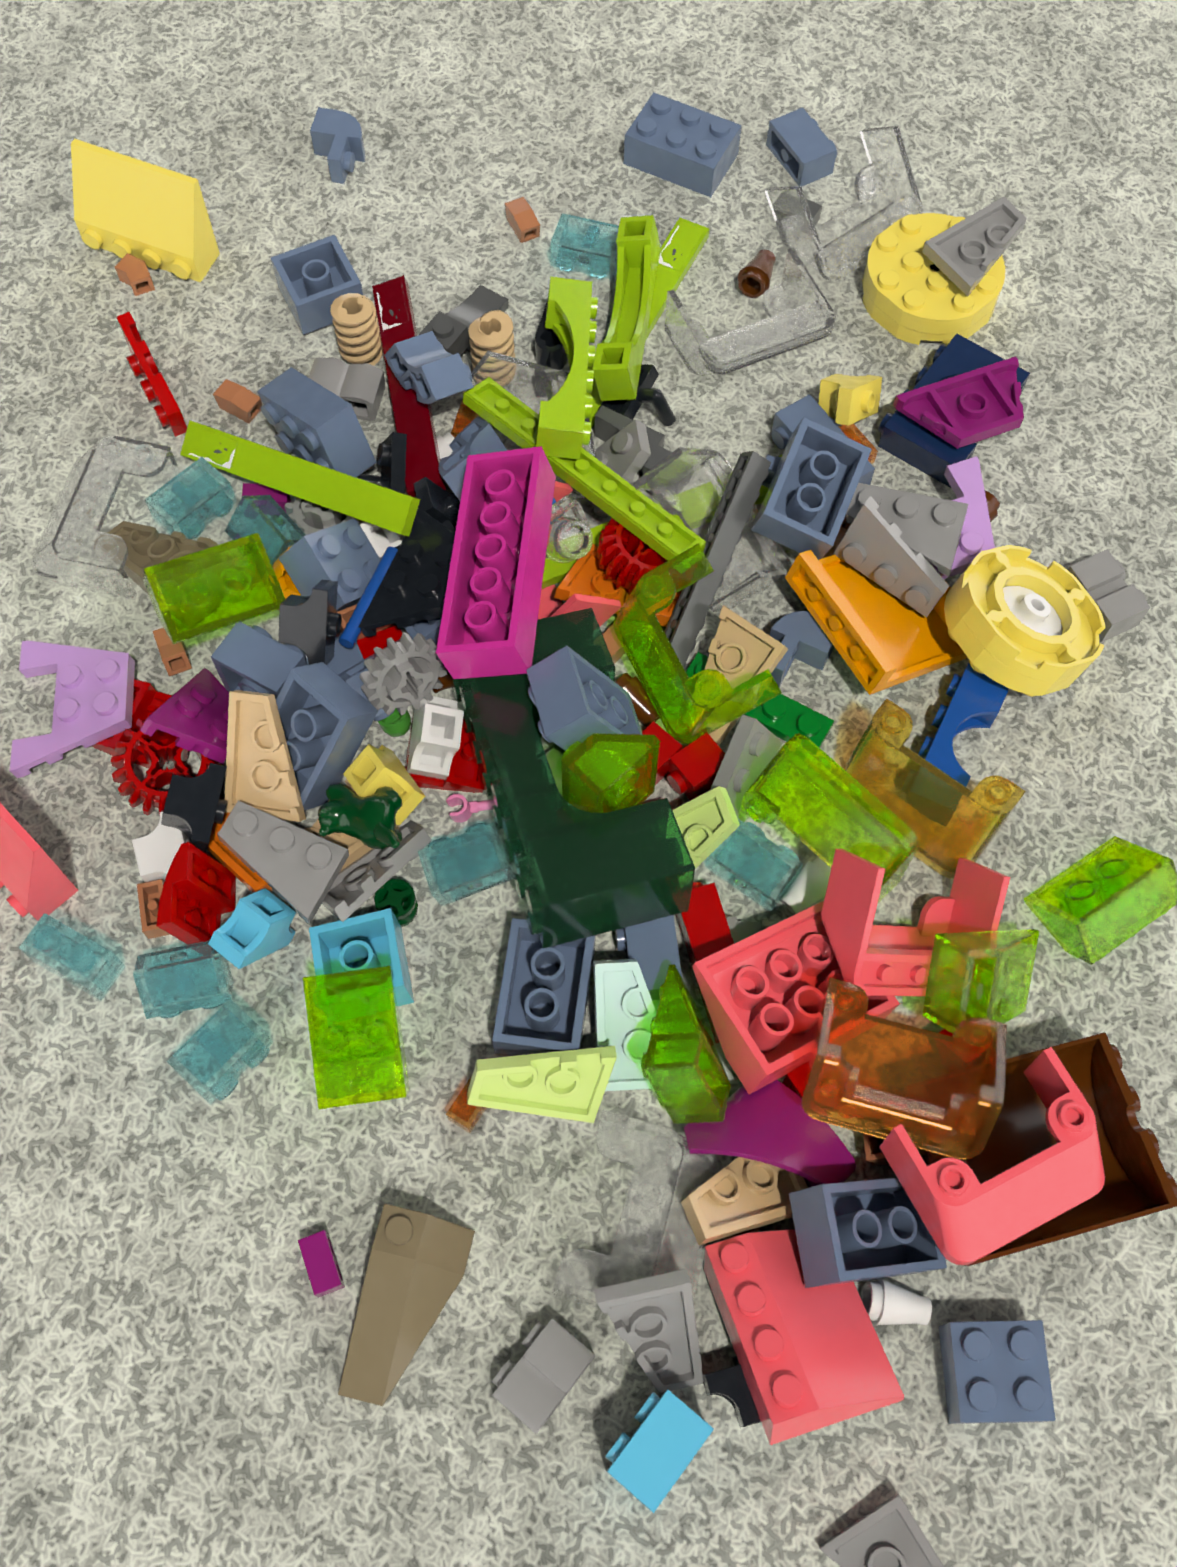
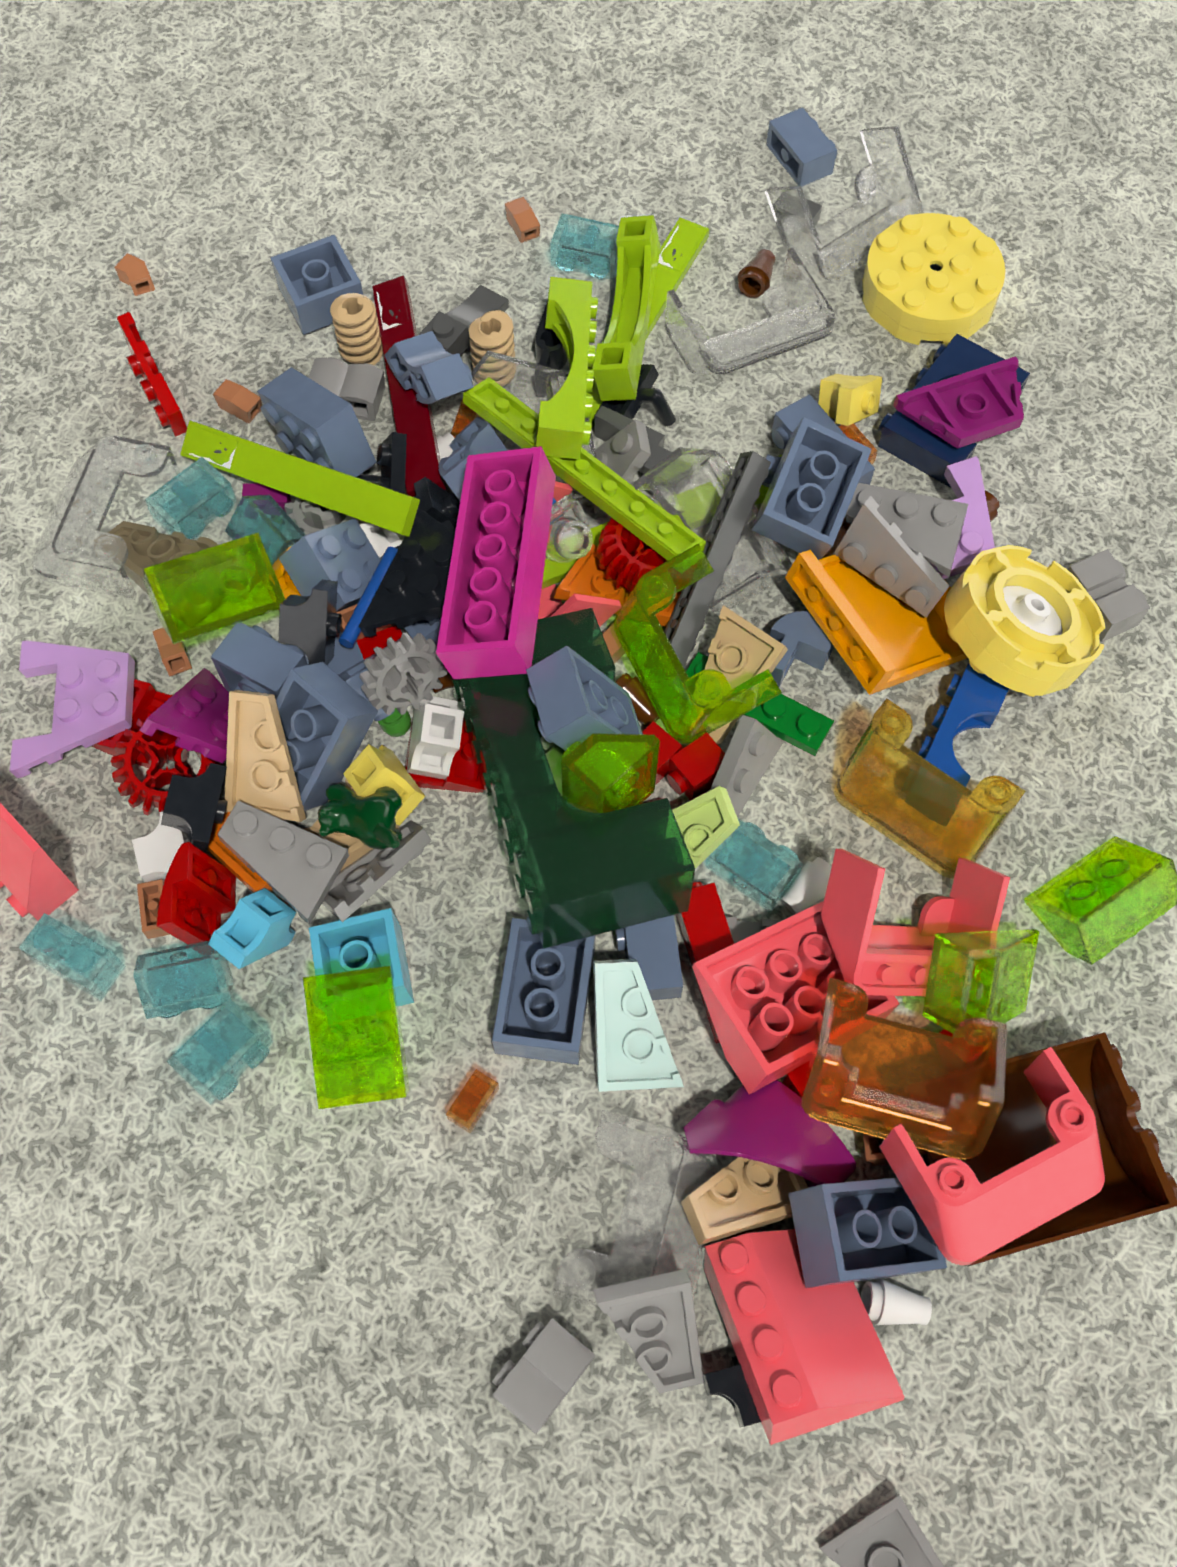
light yellow slope [71,139,220,282] -> none
magenta piece [298,1230,345,1298] -> none
sand blue brick [310,107,366,184] -> none
dark tan wedge [338,1203,475,1406] -> none
dark green wheel [374,879,418,927] -> none
clear light blue brick [418,822,517,906] -> none
bright pink hand [446,794,504,823] -> none
yellowish green wing [467,1046,617,1123] -> none
medium azure brick [605,1389,714,1513] -> none
sand blue brick [624,92,742,198] -> none
clear neon green slope [641,964,731,1124] -> none
clear neon green windscreen [738,734,919,903] -> none
light grey wing [922,197,1027,297] -> none
sand blue brick [938,1320,1056,1424] -> none

